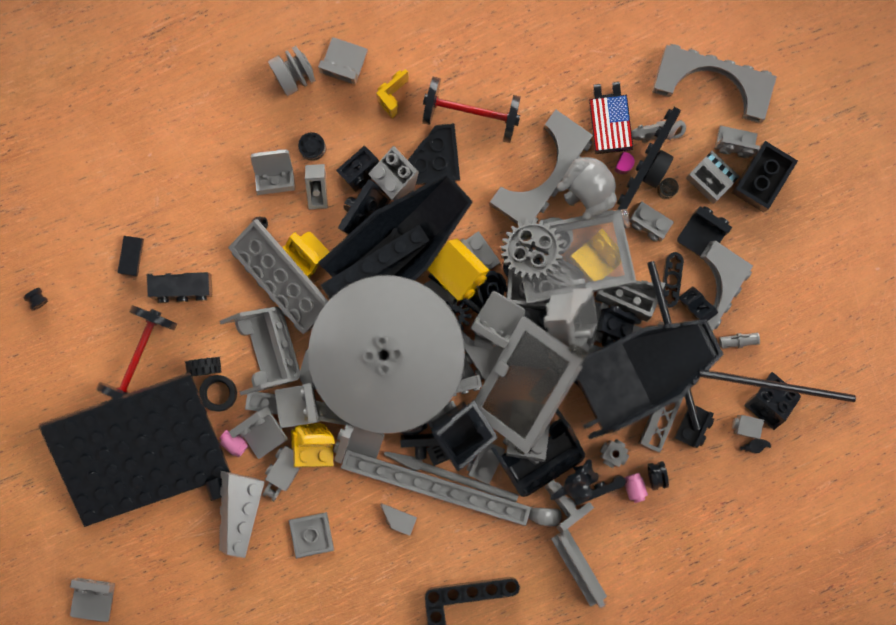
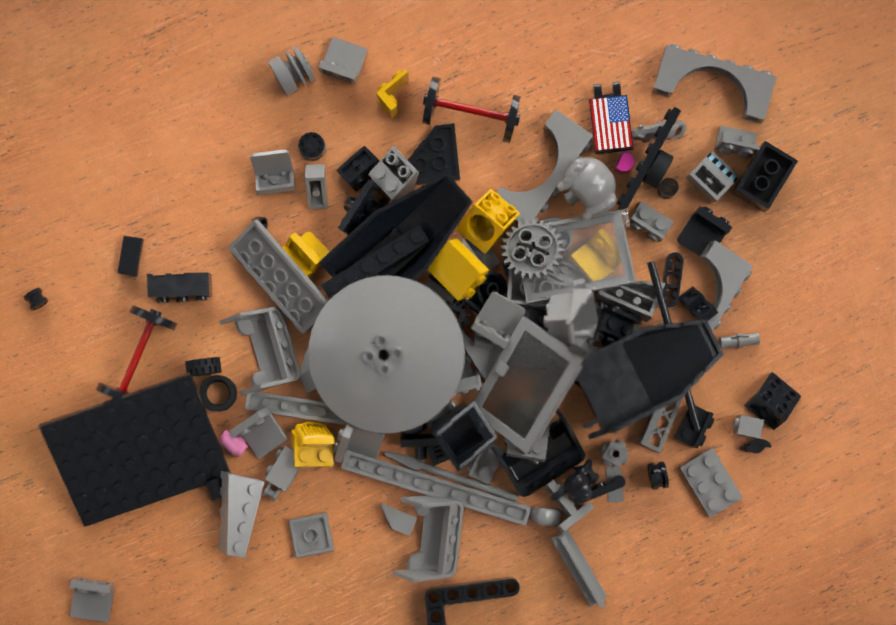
light grey bracket [275,383,319,428] -> none
bright pink brick [624,473,648,503] -> none
black piece [697,369,856,402] -> none
none -> light grey windscreen [392,496,463,582]
none -> yellow brick [456,189,520,254]
none -> light grey sticker [606,467,624,502]
none -> light grey plate [679,448,743,518]

